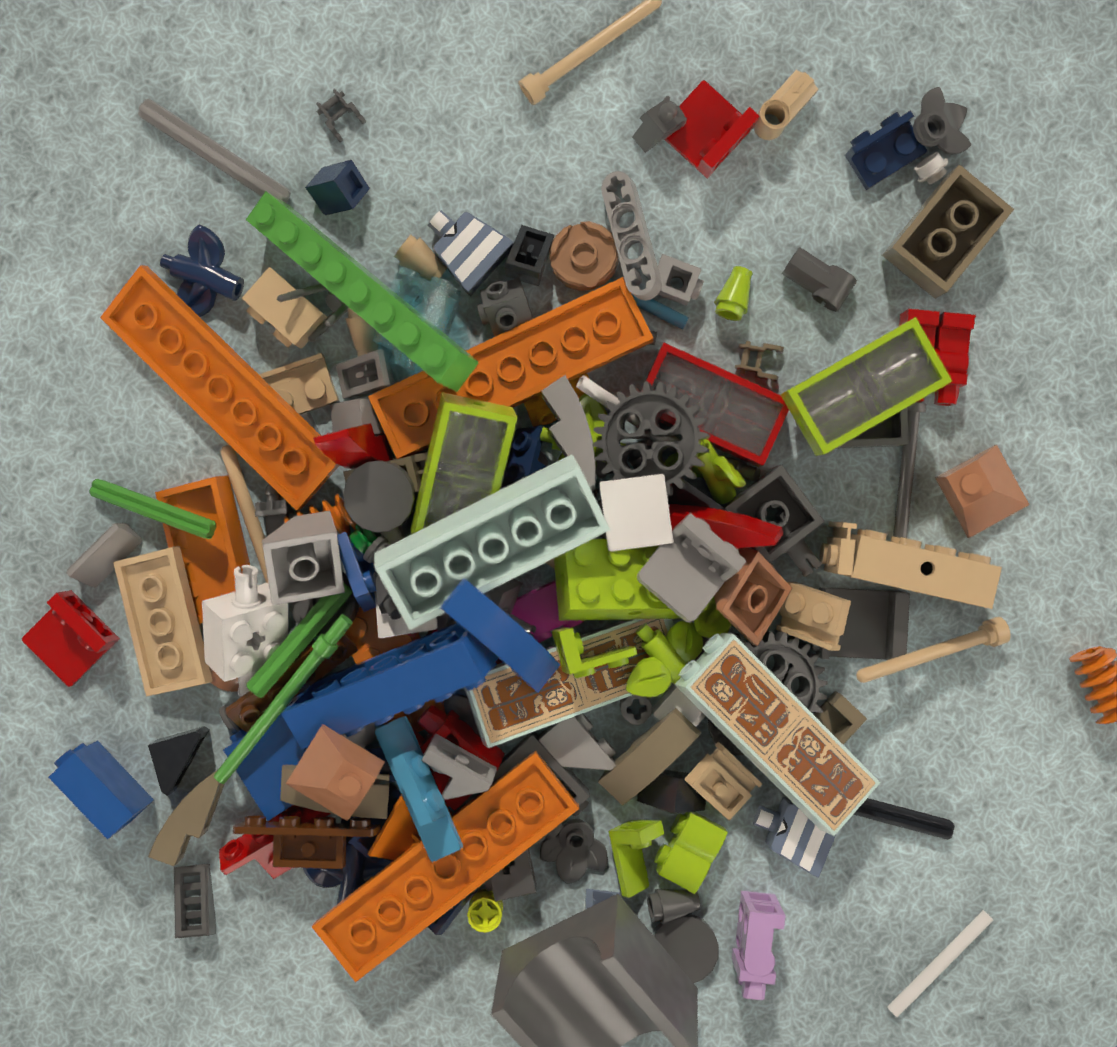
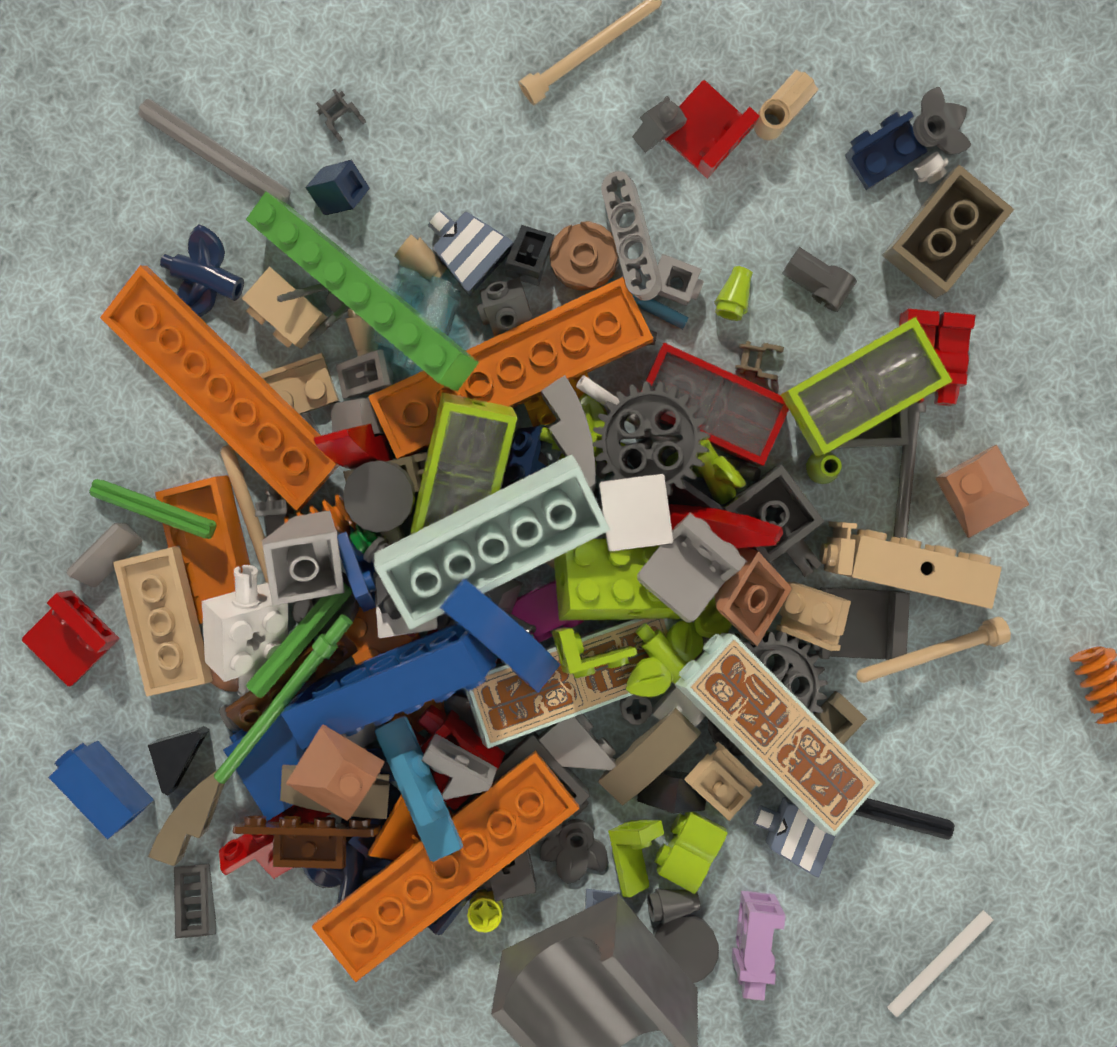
none -> lime cone [806,452,842,484]

